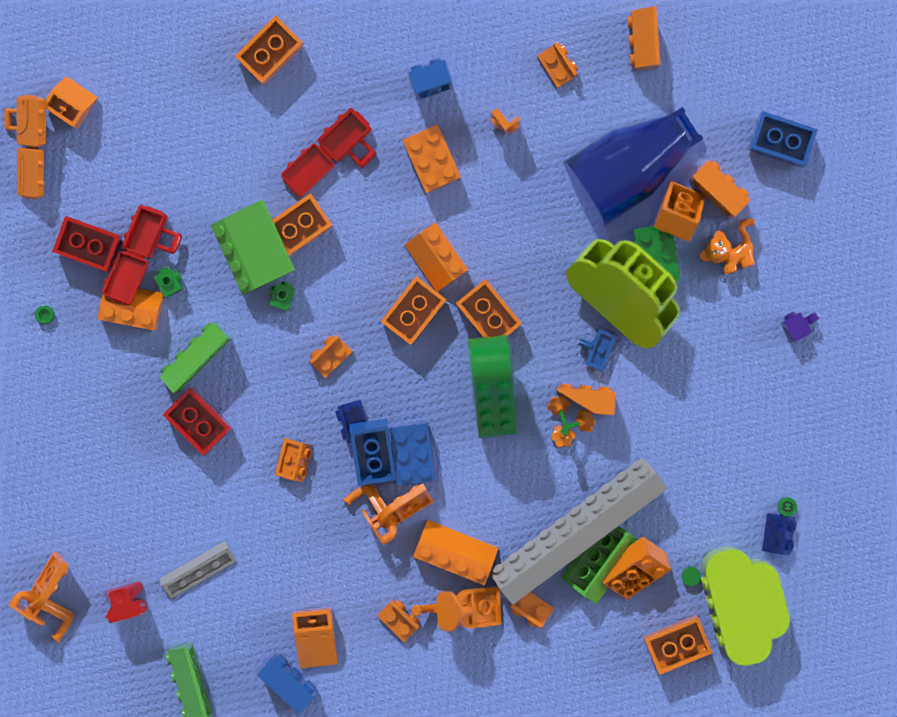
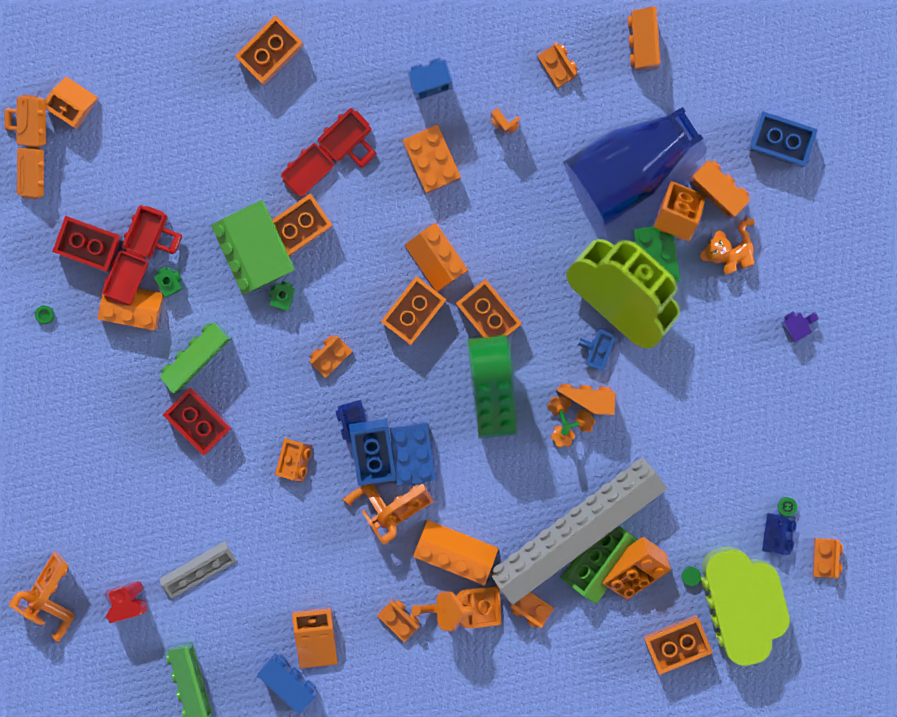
none -> orange bracket [812,538,843,579]

